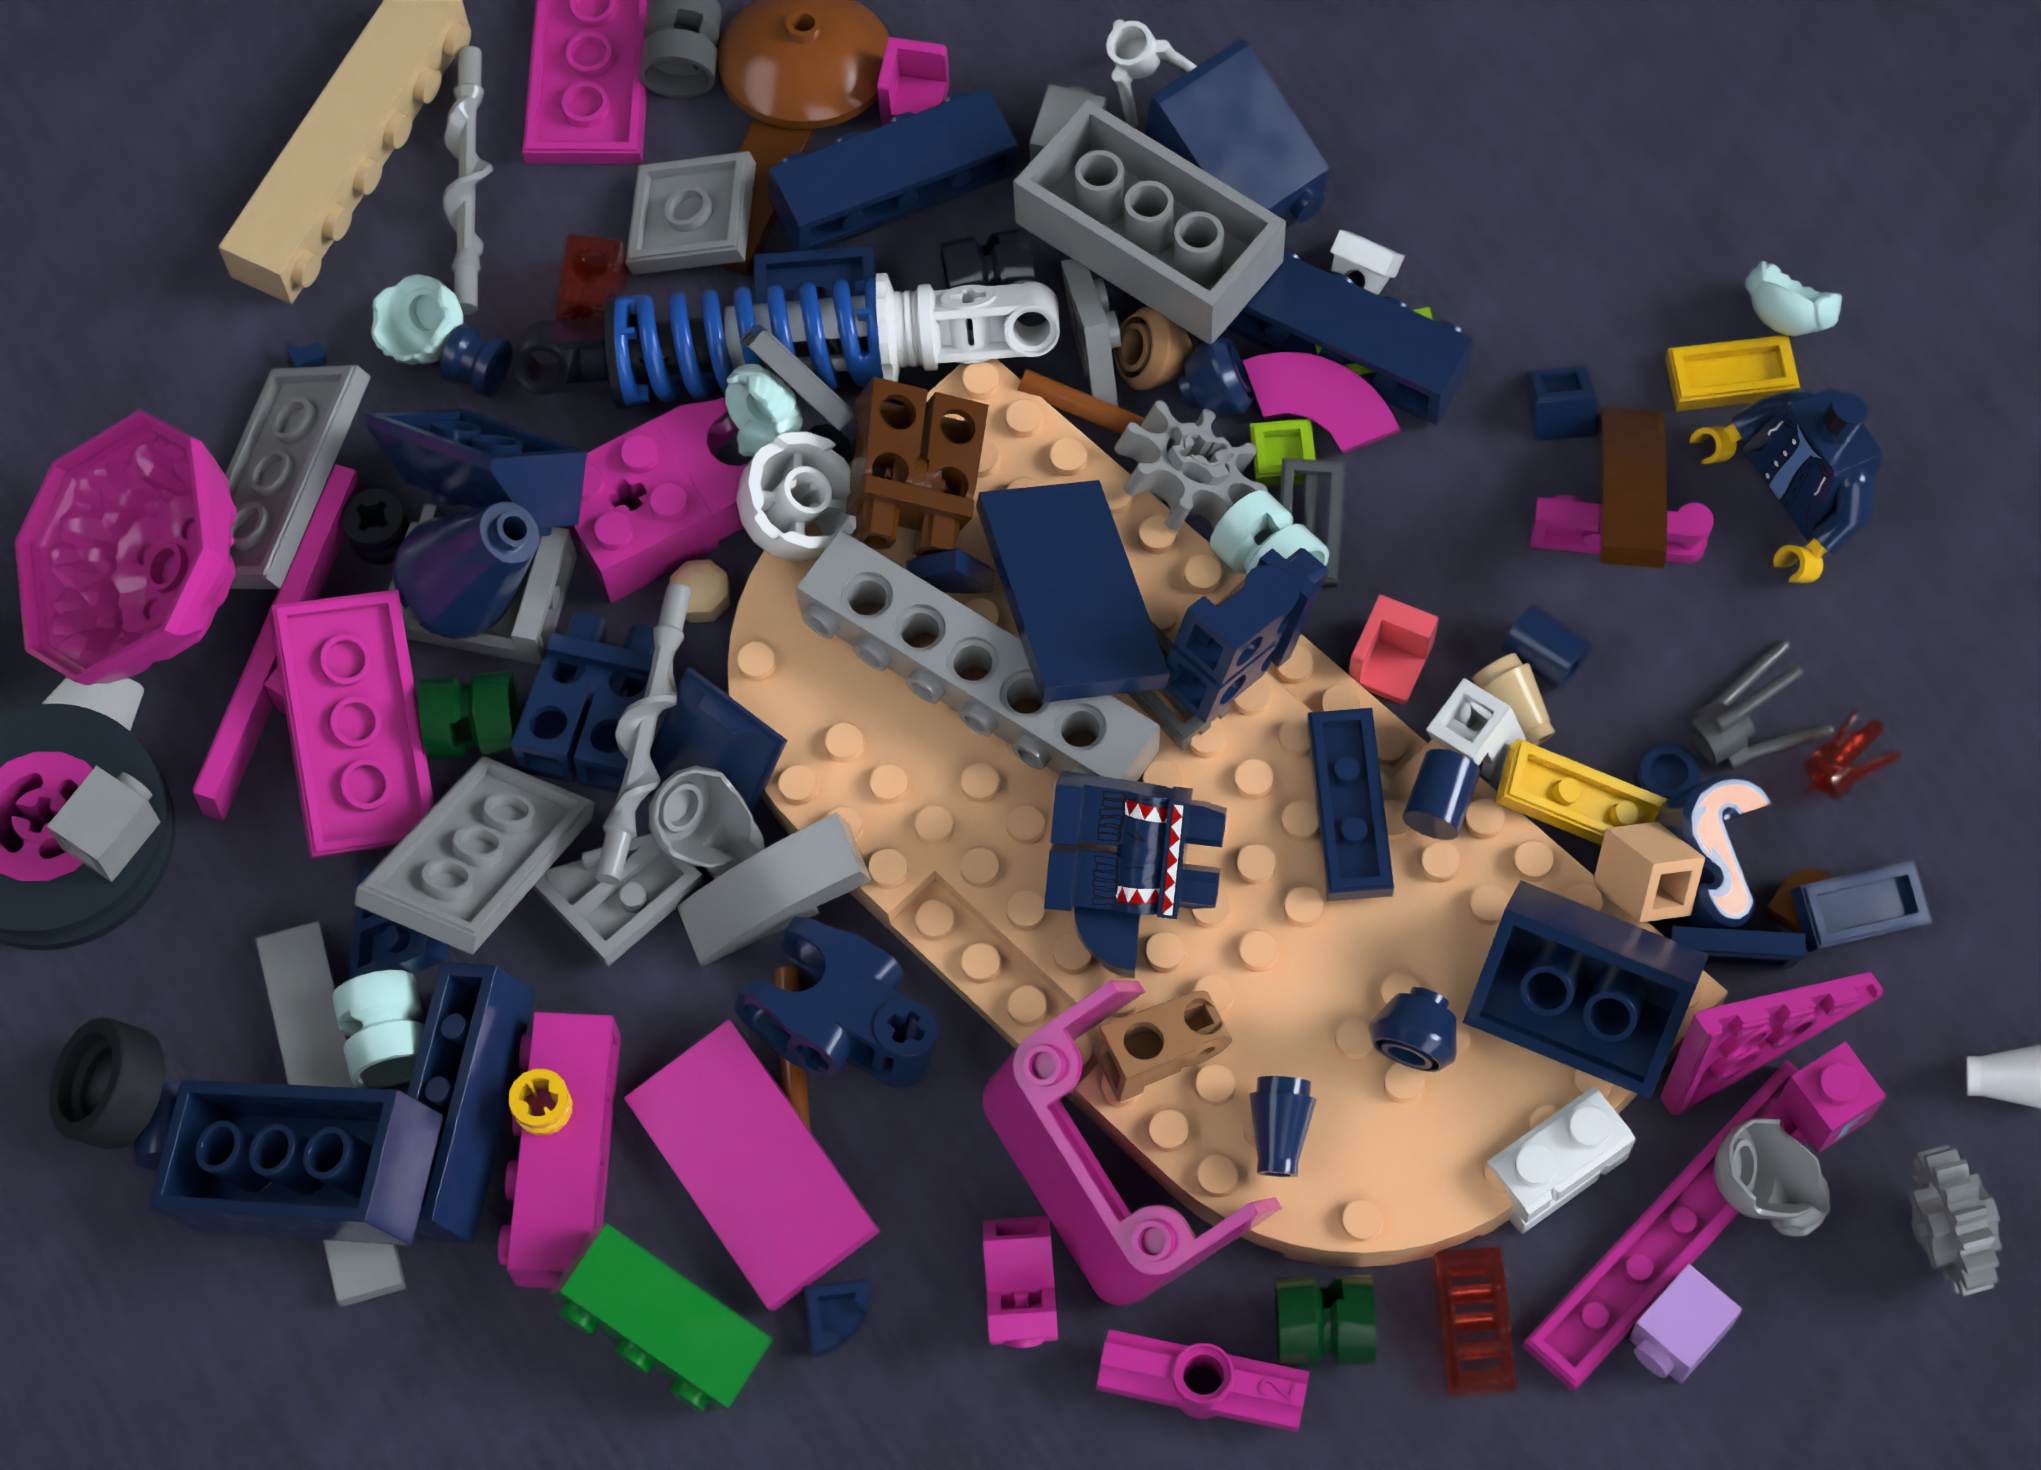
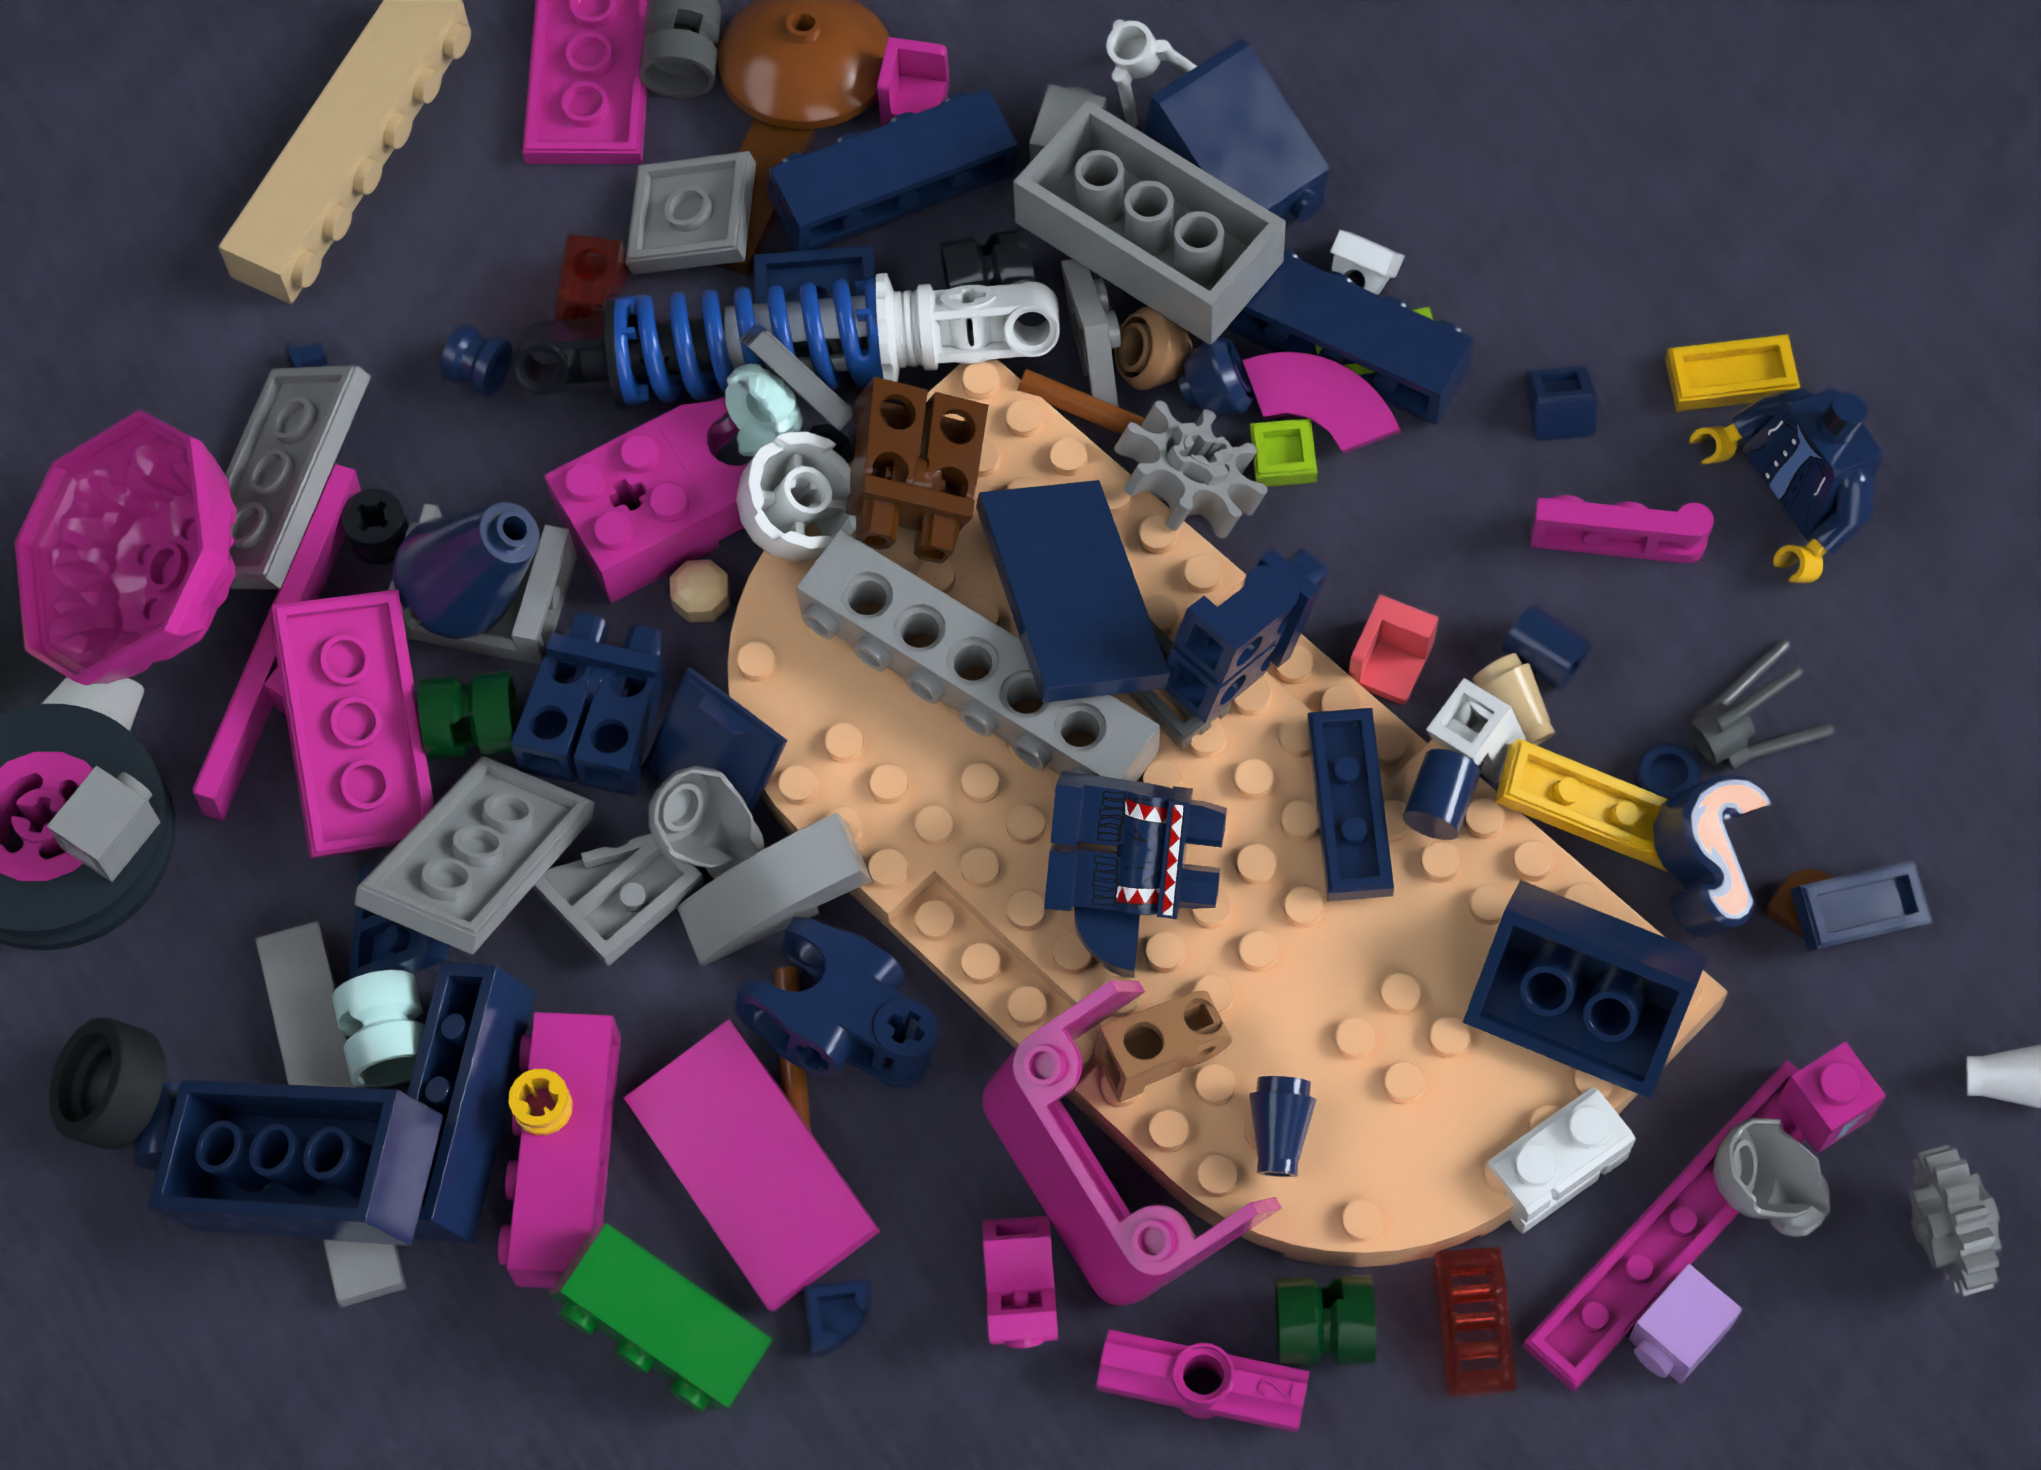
dark blue slope [366,408,587,536] -> none
light aqua hair [371,274,463,365] -> none
light grey piece [443,46,493,315] -> none
light grey piece [595,583,692,885] -> none
dark blue tile [906,548,995,594] -> none
light aqua wheel [1210,490,1329,575] -> none
dark grey tile [1280,458,1345,587] -> none
dark blue cone [1368,987,1457,1072] -> none
light nougat brick [1594,822,1705,923] -> none
reddish brown slope [1597,406,1667,569] -> none
dark pink tile [1660,971,1884,1116] -> none
dark blue tile [1664,926,1805,968] -> none
light aqua hair [1745,261,1842,337] -> none
clear red piece [1804,709,1901,800] -> none

